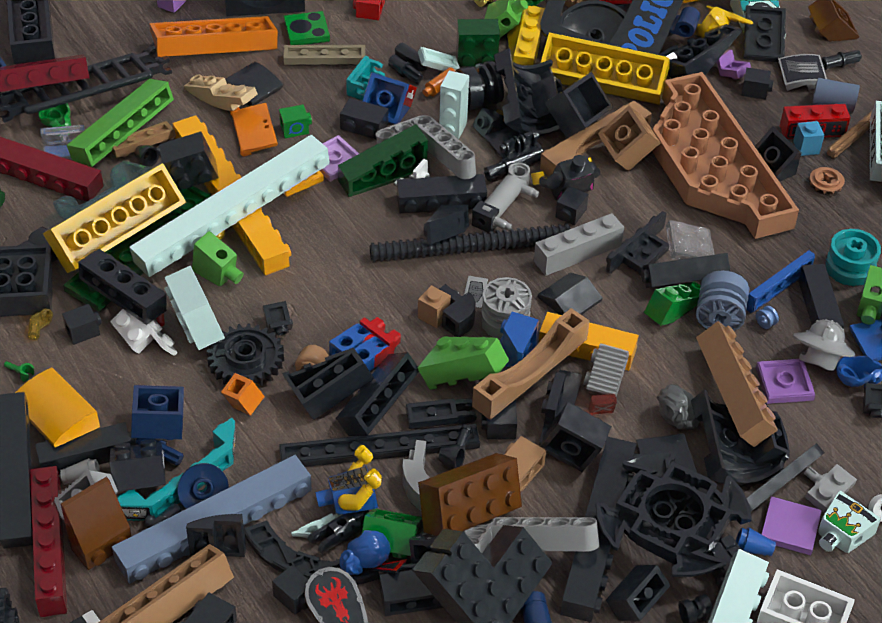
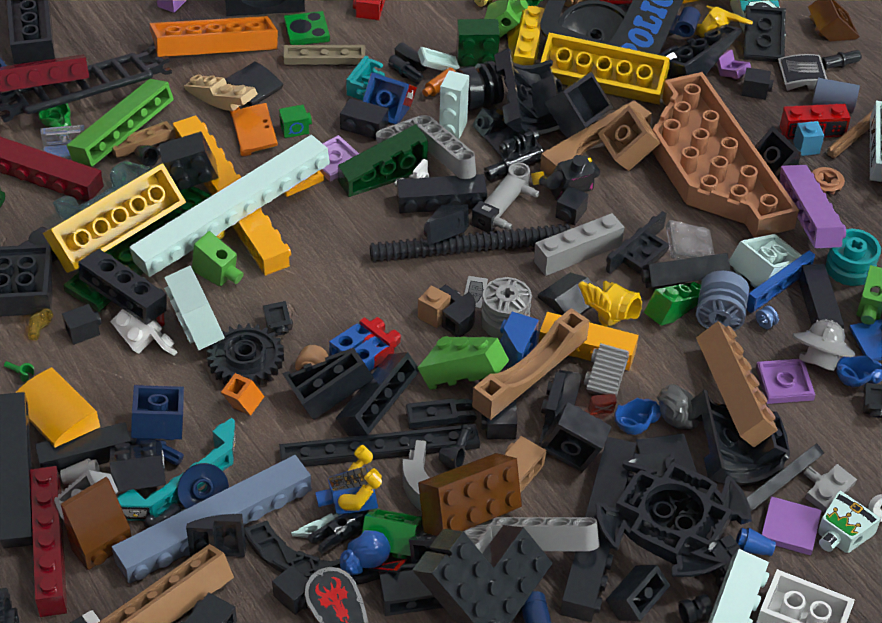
none -> yellow helmet [578,281,642,327]
none -> blue hair [614,398,661,435]
none -> light aqua slope [729,234,802,288]
none -> medium lavender brick [779,165,846,248]

